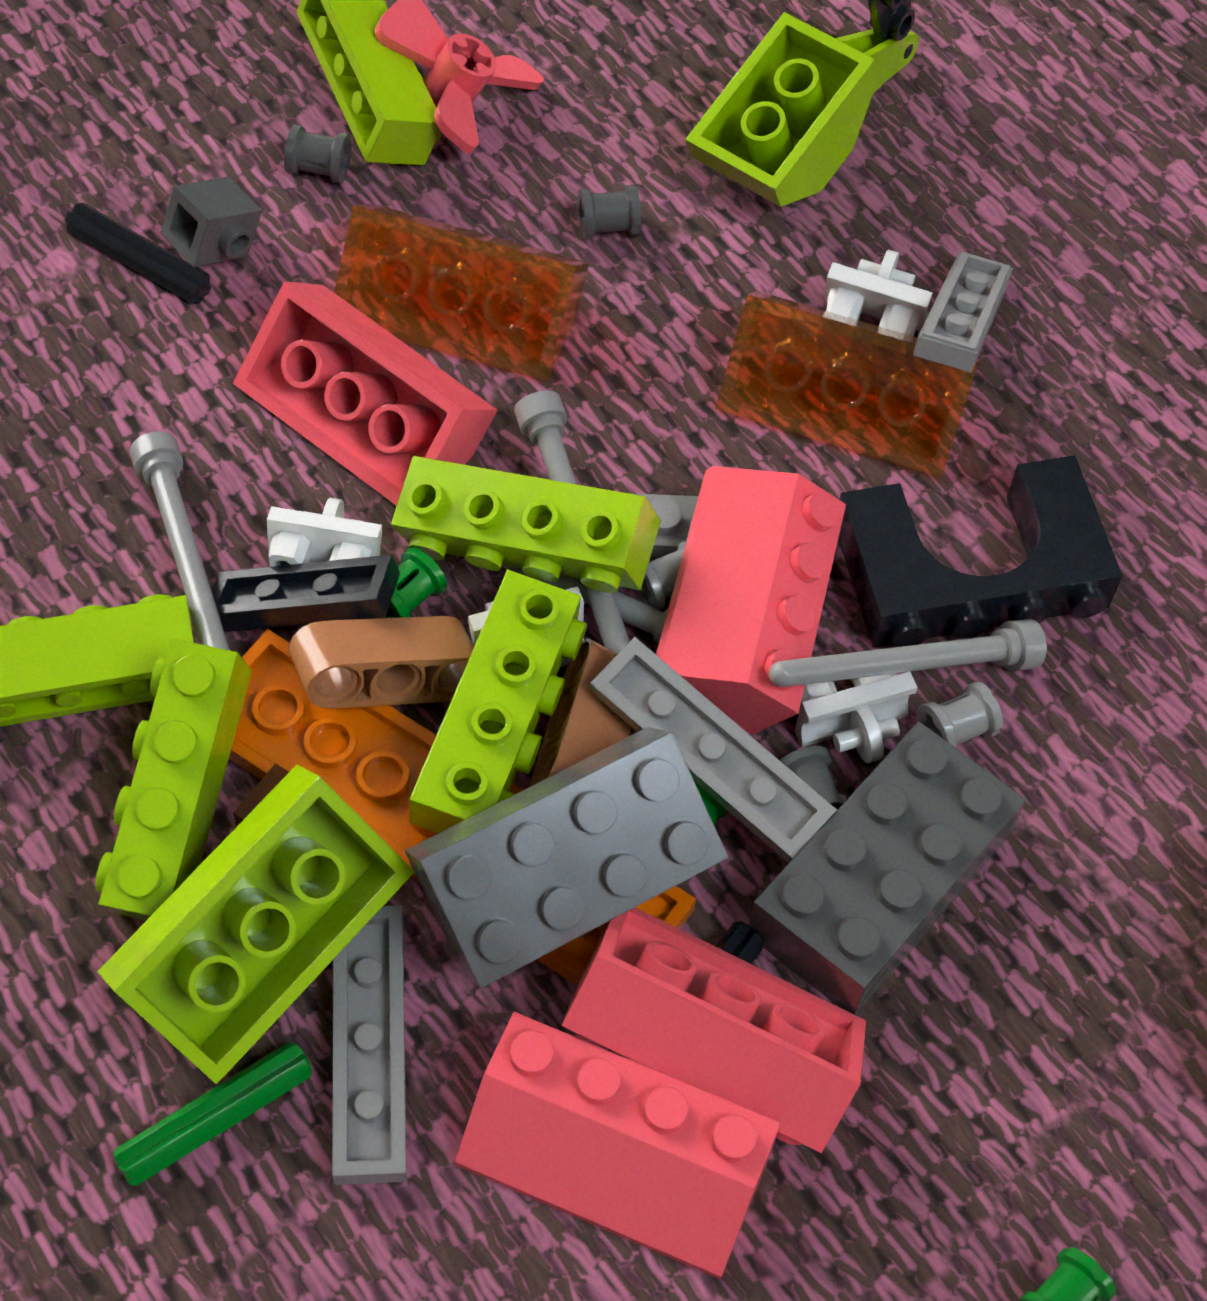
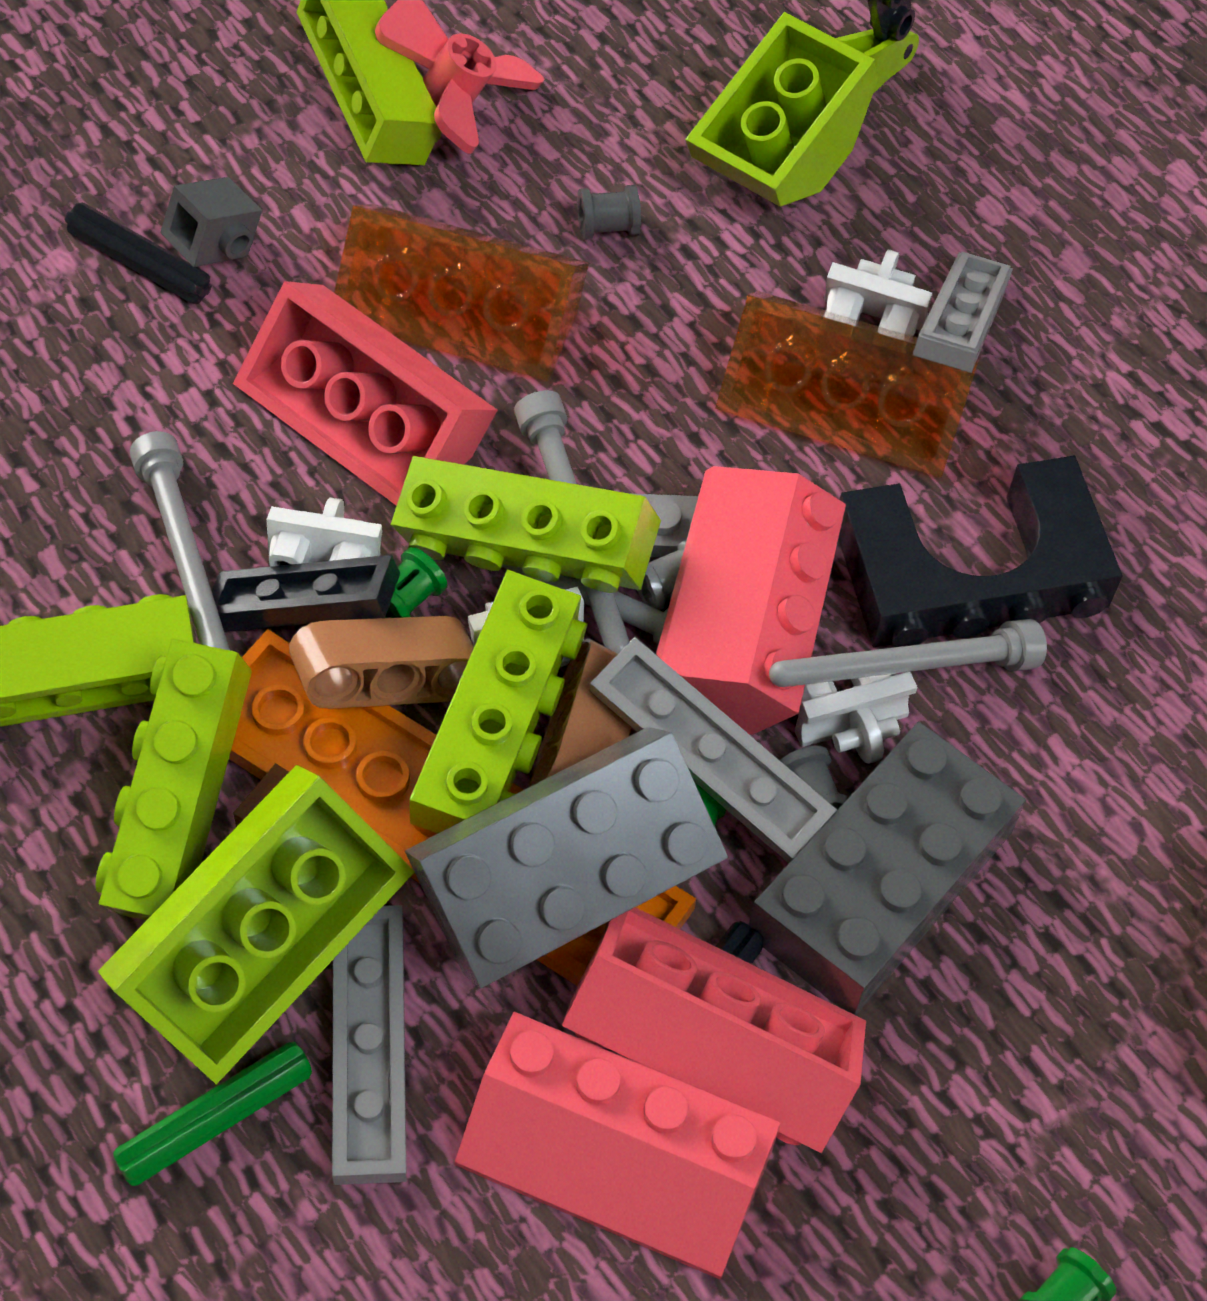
dark grey bush [284,124,352,184] -> none
light grey bush [917,681,1003,748] -> none

